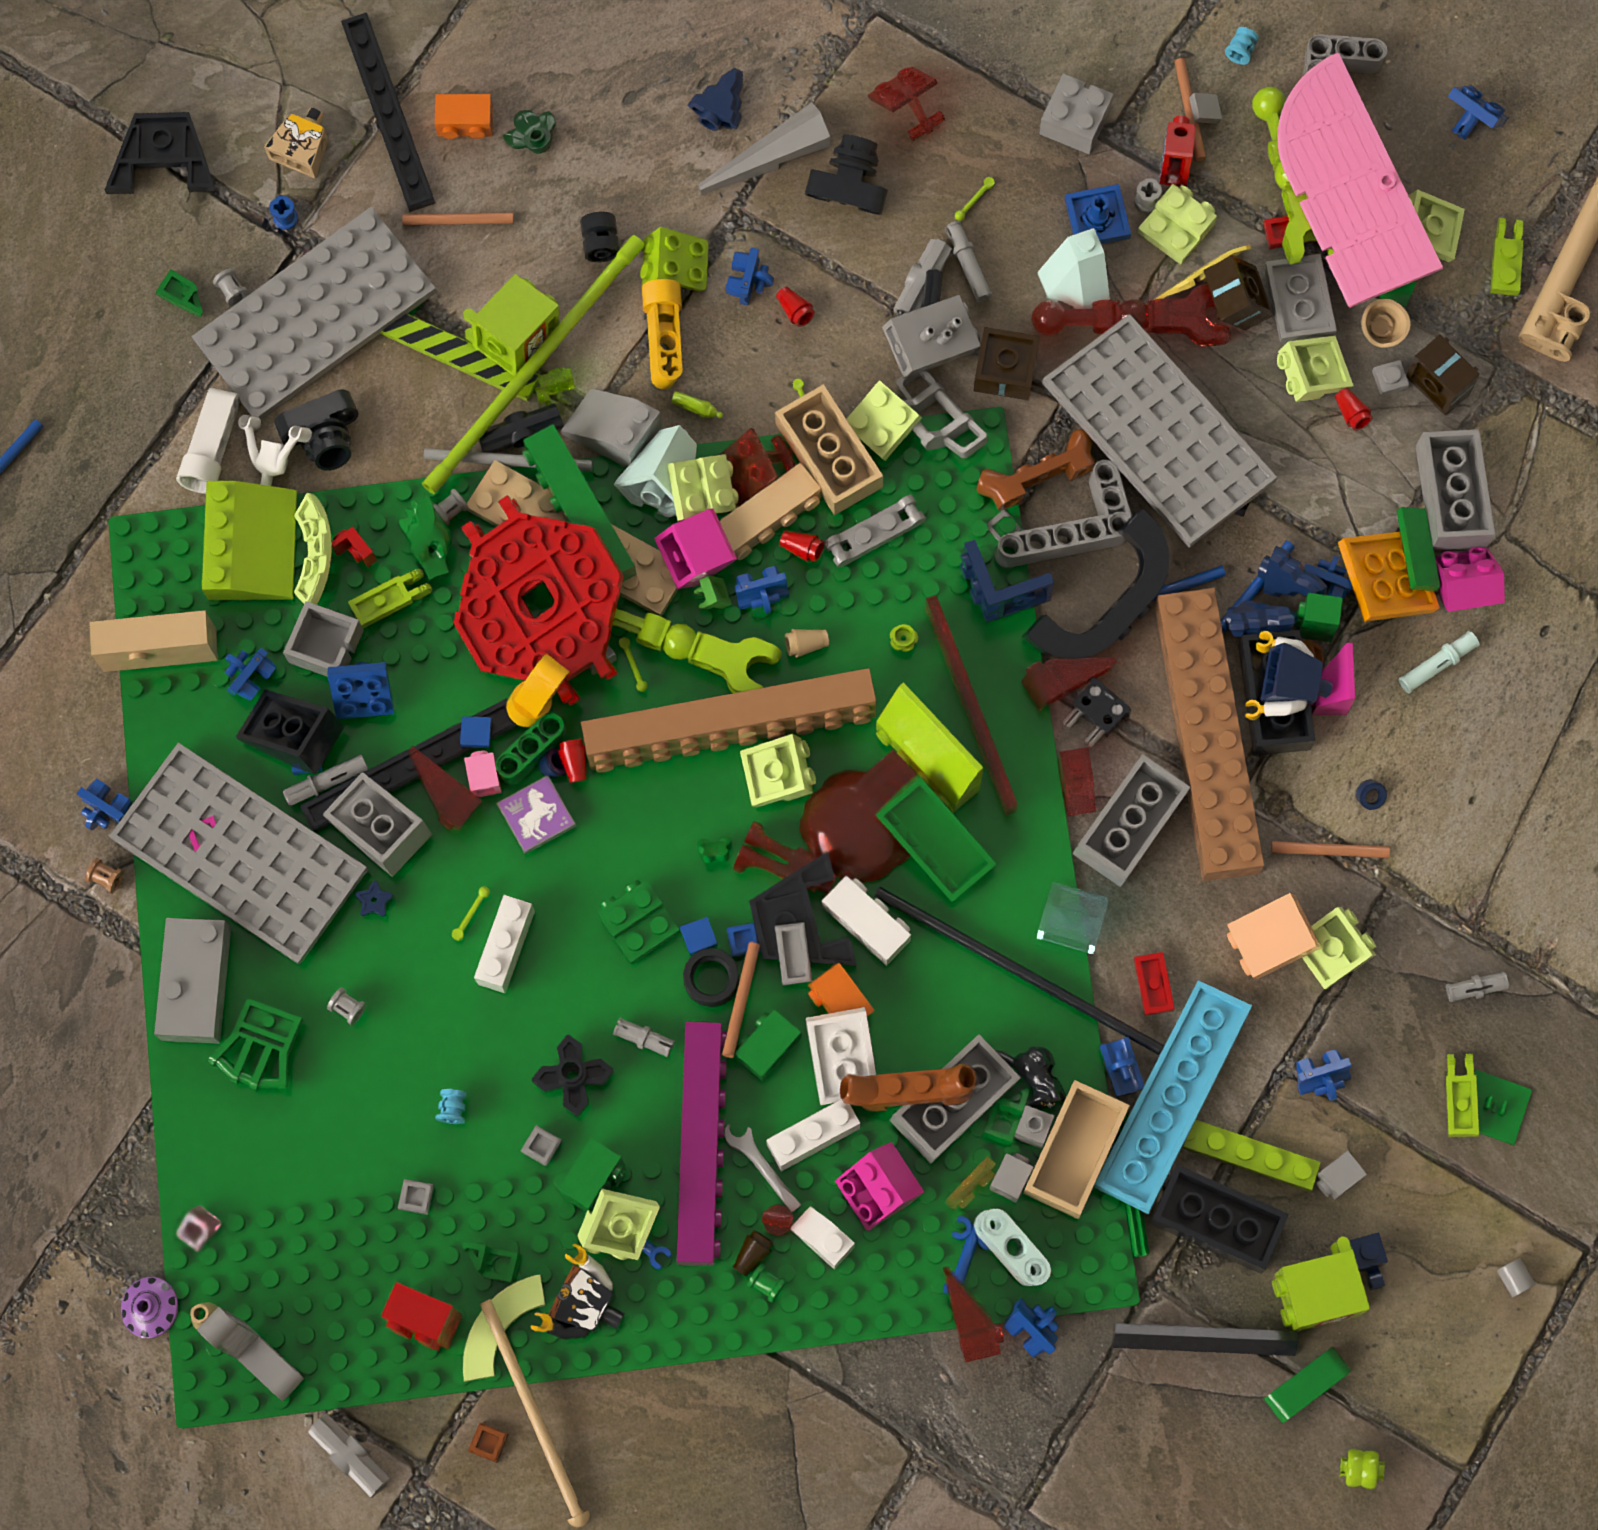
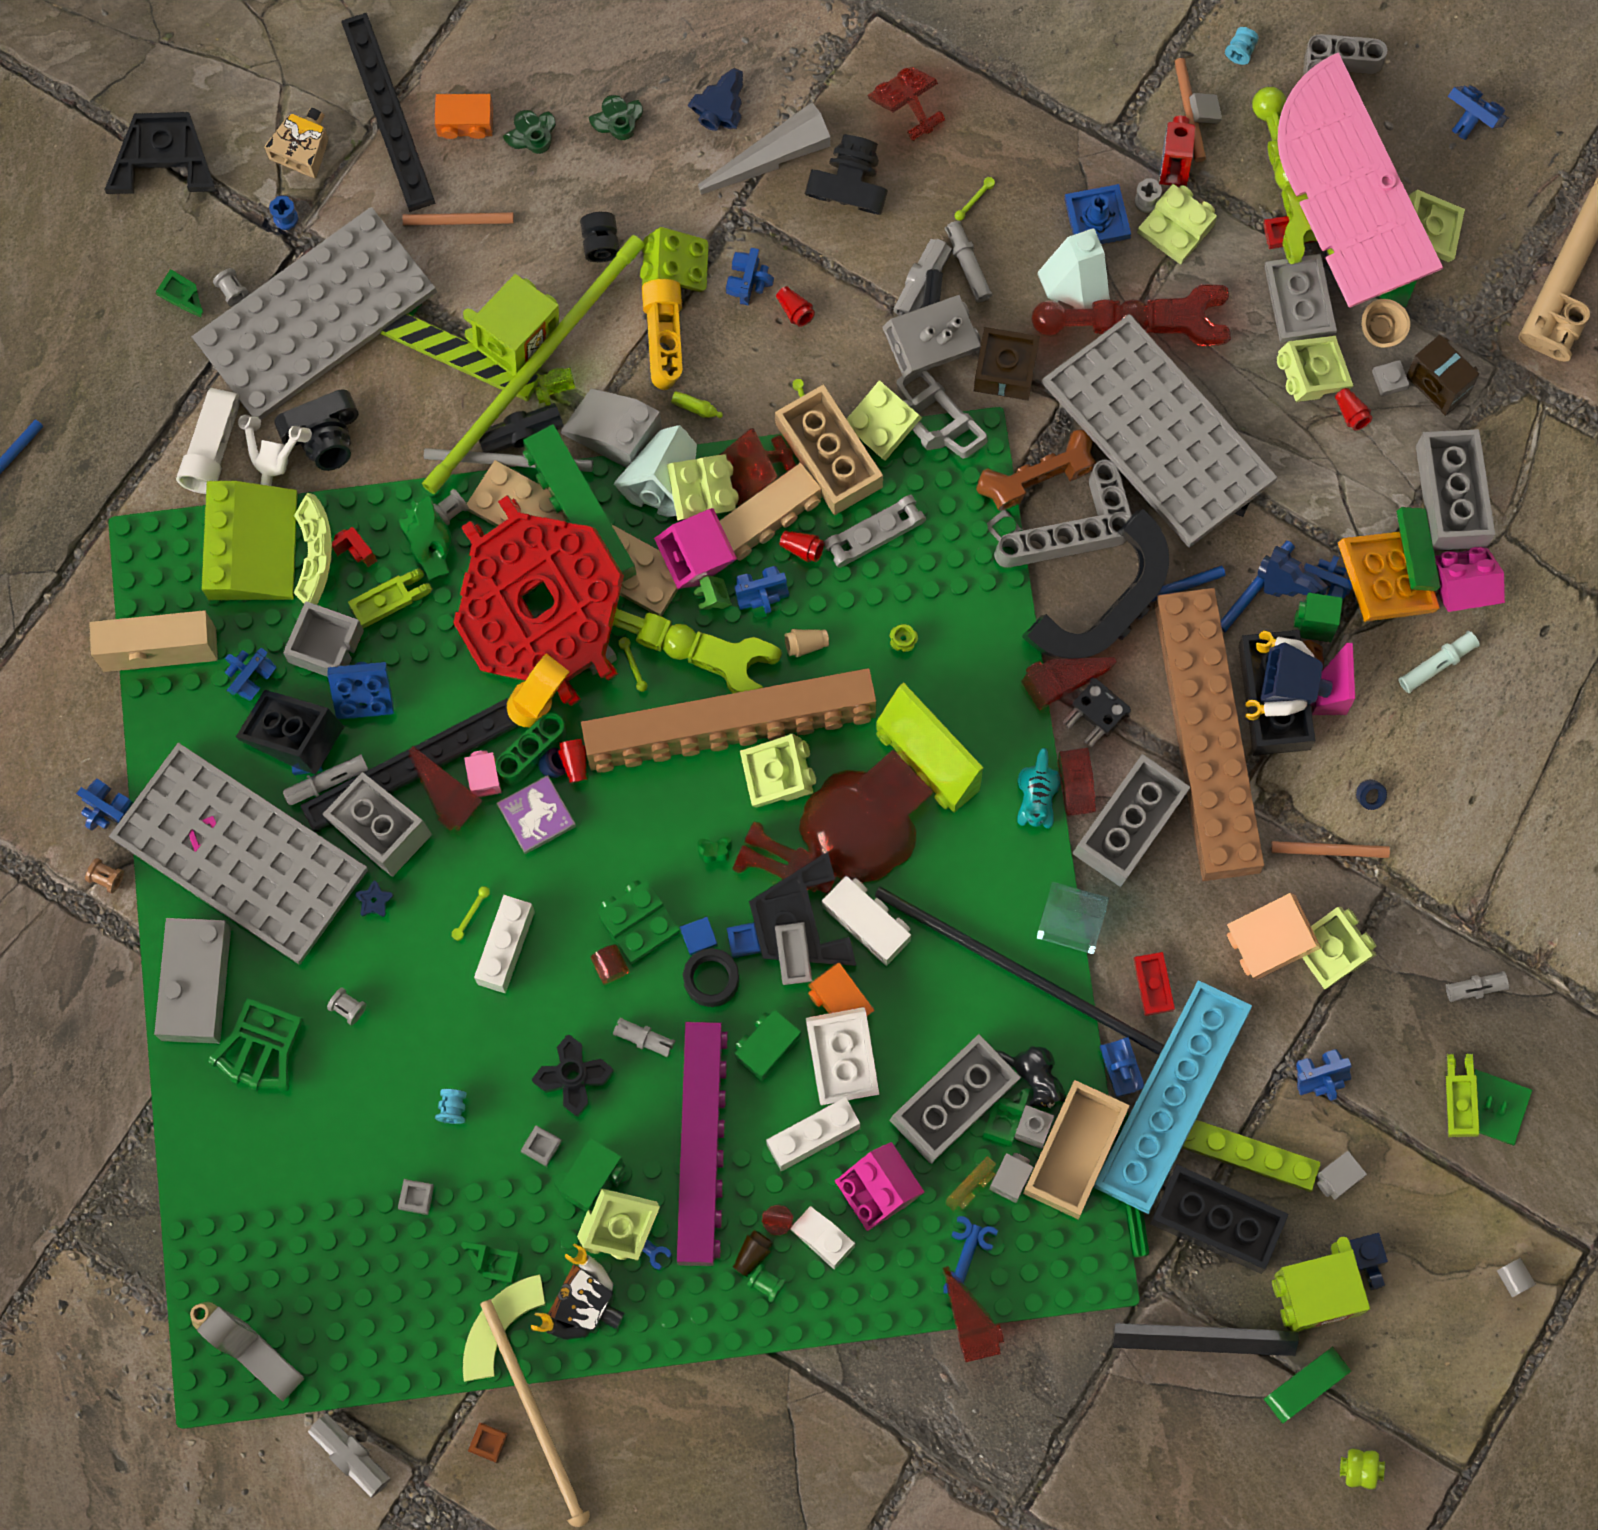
medium lavender dish [121,1277,178,1338] -> none
slope [175,1206,221,1252] -> none
red brick [381,1282,463,1351] -> none
blue tile [460,717,492,748] -> none
nougat bar [722,942,760,1058] -> none
light grey piece [725,1124,801,1212] -> none
dark orange plate [840,1063,977,1111] -> none
green slope [875,773,996,902] -> none
clear red tile [925,595,1017,816] -> none
dark blue bracket [960,540,1054,623] -> none
light aqua piece [974,1208,1051,1286] -> none
blue hips [1004,1298,1059,1357] -> none
light grey piece [1039,74,1114,155] -> none
light yellow piece [1152,245,1251,304] -> none
dark brown container [1203,255,1274,330] -> none
dark blue rock [1226,601,1298,637] -> none
lime hinge [1490,218,1523,296] -> none
none -> dark green plate [589,95,643,140]
none -> clear red brick [590,944,630,985]
none -> teal animal [1017,748,1061,829]

